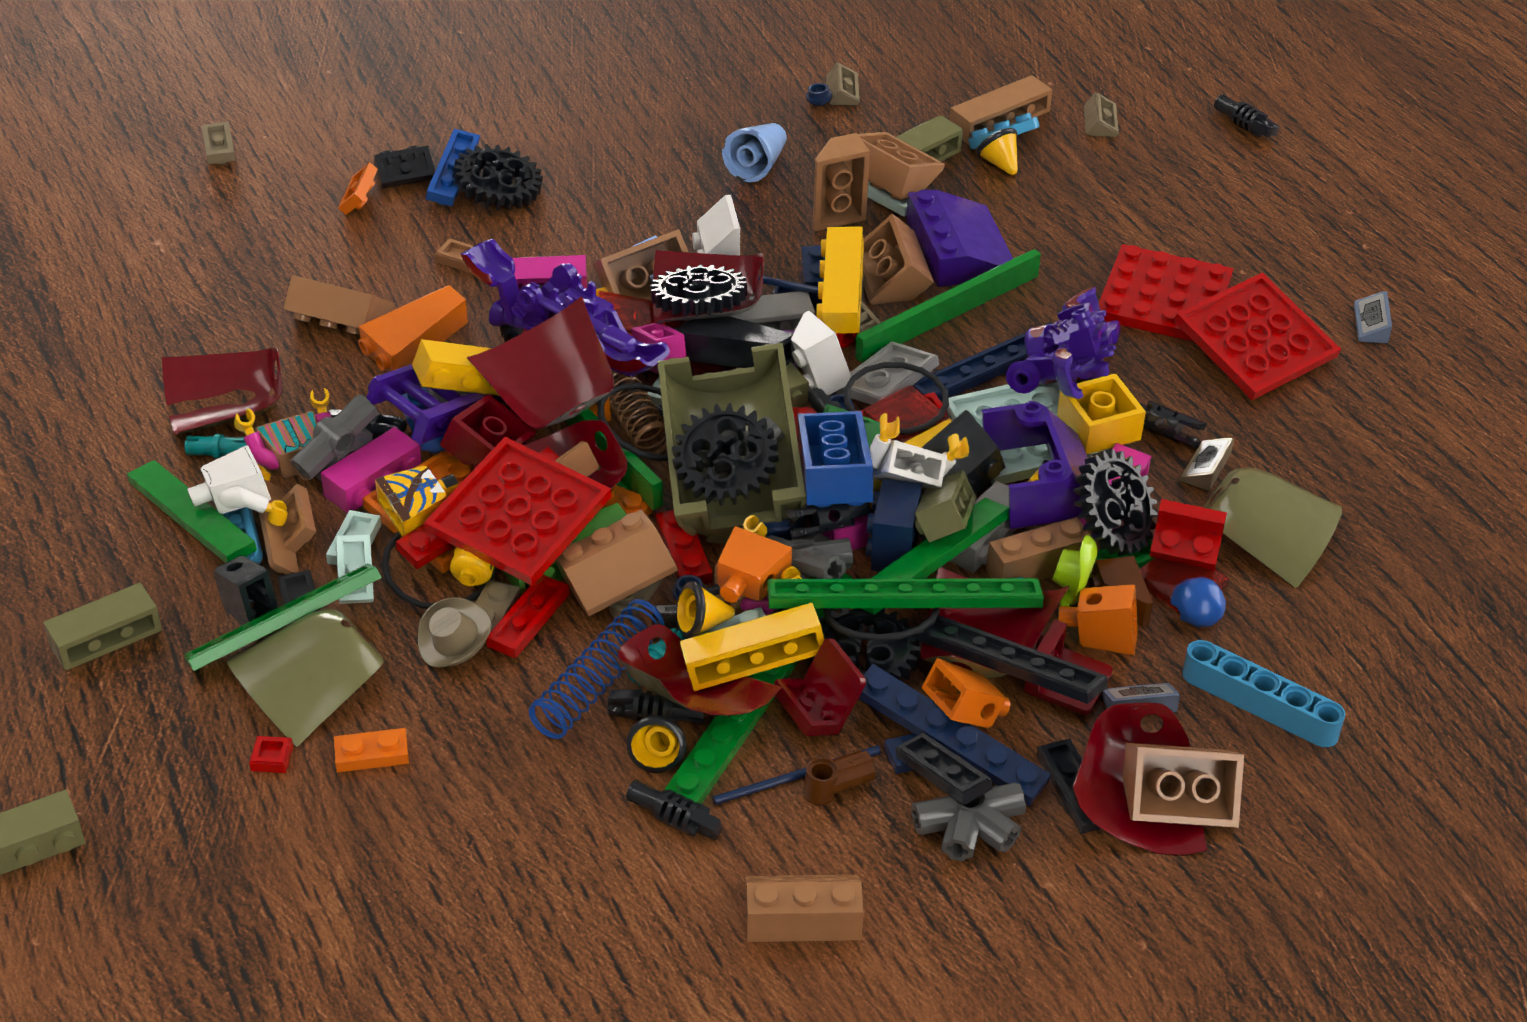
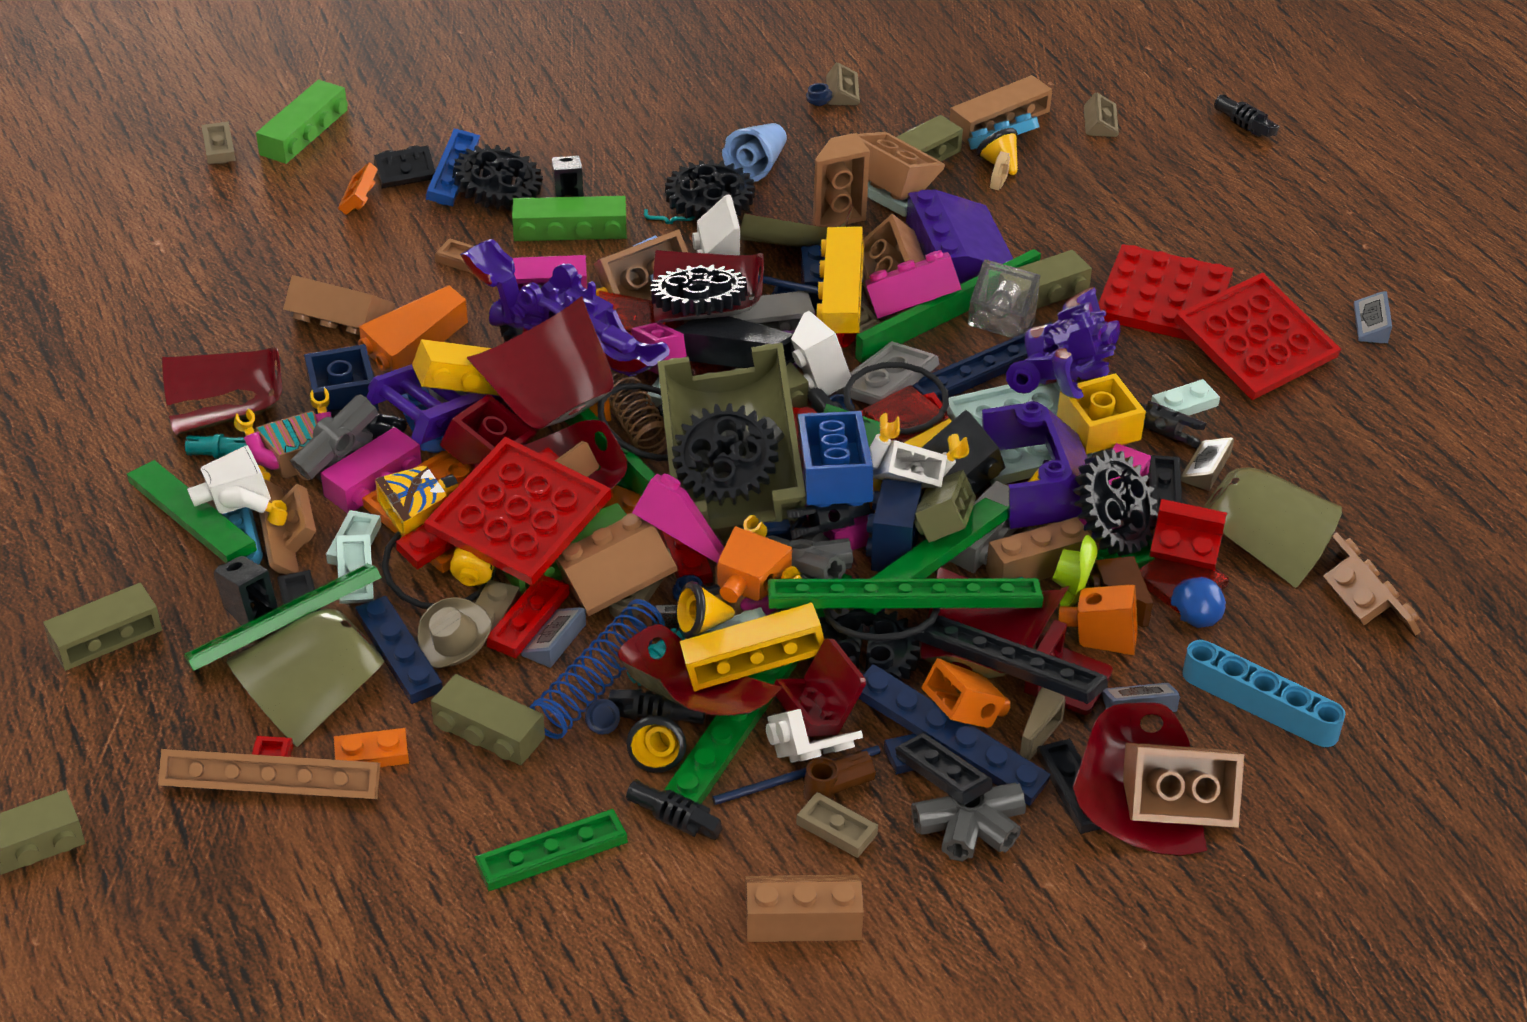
none -> medium nougat plate [158,749,380,799]
none -> bright green brick [256,79,348,164]
none -> dark blue brick [304,344,379,414]
none -> dark blue plate [355,596,443,704]
none -> olive brick [431,674,545,765]
none -> green tile [475,809,628,892]
none -> bright green brick [512,196,627,241]
none -> sand blue slope [521,607,586,668]
none -> black torso [552,156,584,197]
none -> dark blue plate [585,699,620,734]
none -> dark pink slope [632,473,724,563]
none -> teal piece [644,209,695,224]
none -> black gear [665,159,755,222]
none -> olive piece [740,204,853,248]
none -> white bracket [766,709,863,763]
none -> dark tan plate [796,792,878,858]
none -> dark pink brick [865,250,962,319]
none -> clear slope [968,259,1040,338]
none -> tan tile [990,151,1010,190]
none -> olive brick [998,250,1092,316]
none -> dark tan slope [1020,687,1066,760]
none -> black tile [1148,455,1182,524]
none -> light aqua plate [1151,379,1220,422]
none -> medium nougat bracket [1323,532,1421,636]

